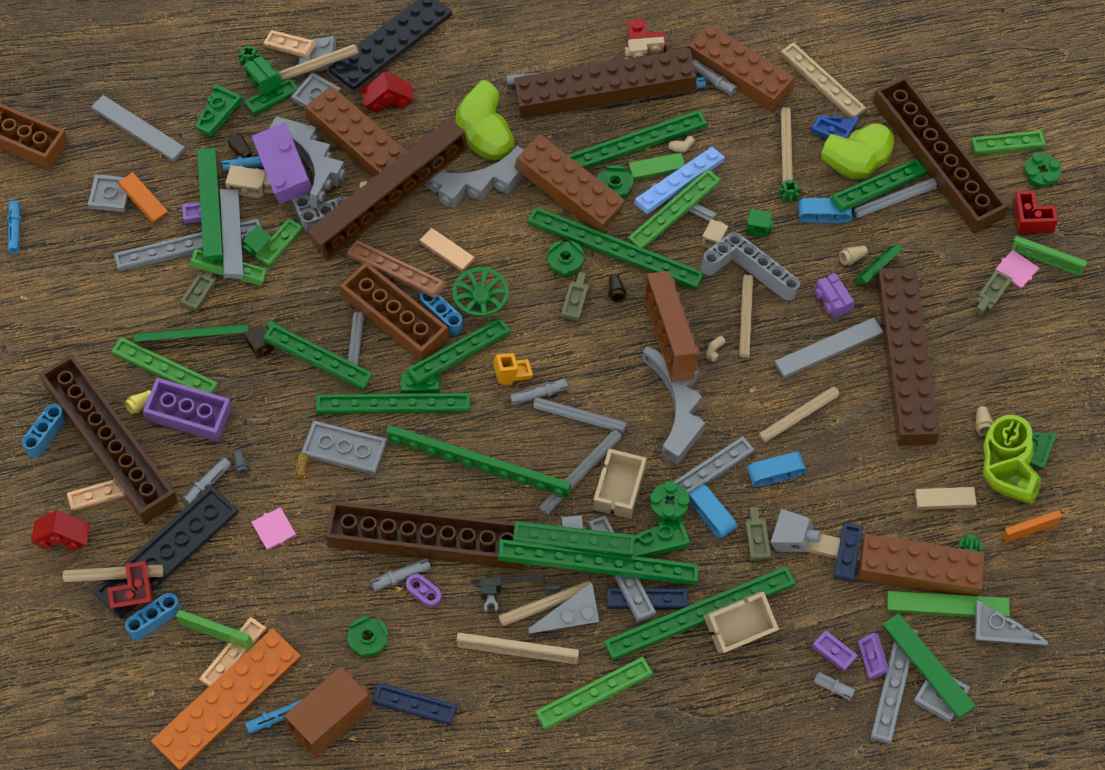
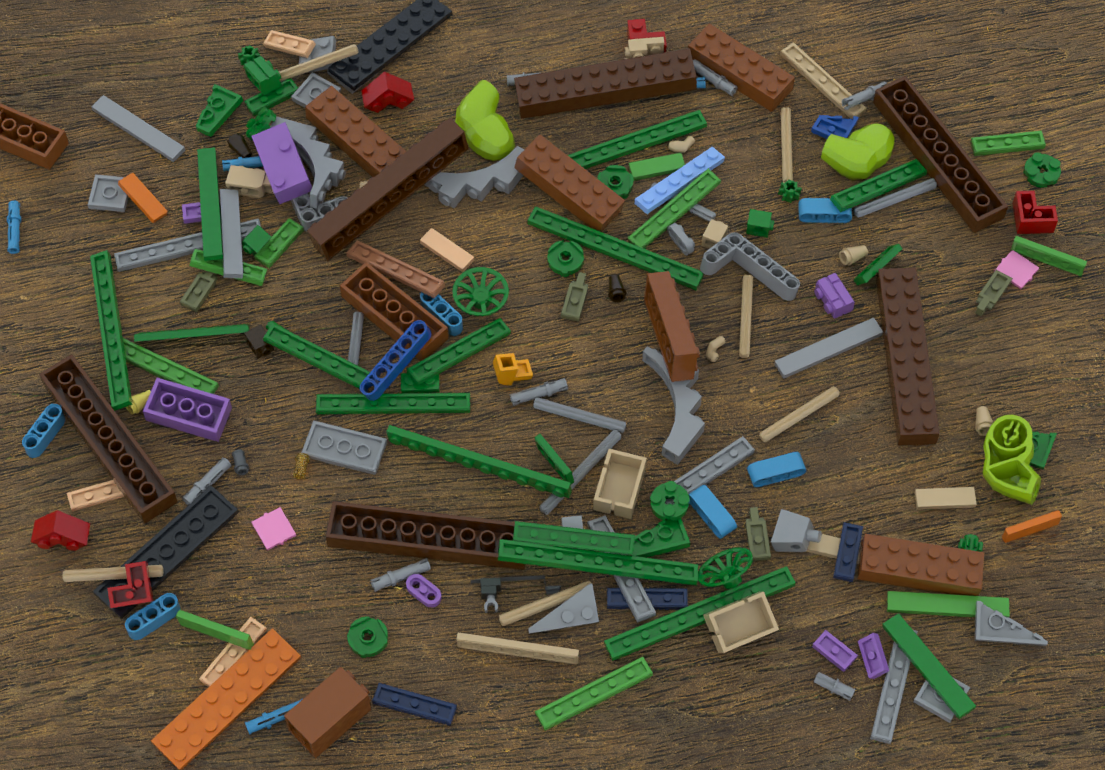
none -> green plate [90,250,133,411]
none -> green plate [246,107,276,141]
none -> blue beam [360,320,431,401]
none -> green tile [535,434,574,484]
none -> light grey plate [667,223,695,256]
none -> green wheel [698,547,753,589]
none -> light grey pin [842,82,887,110]

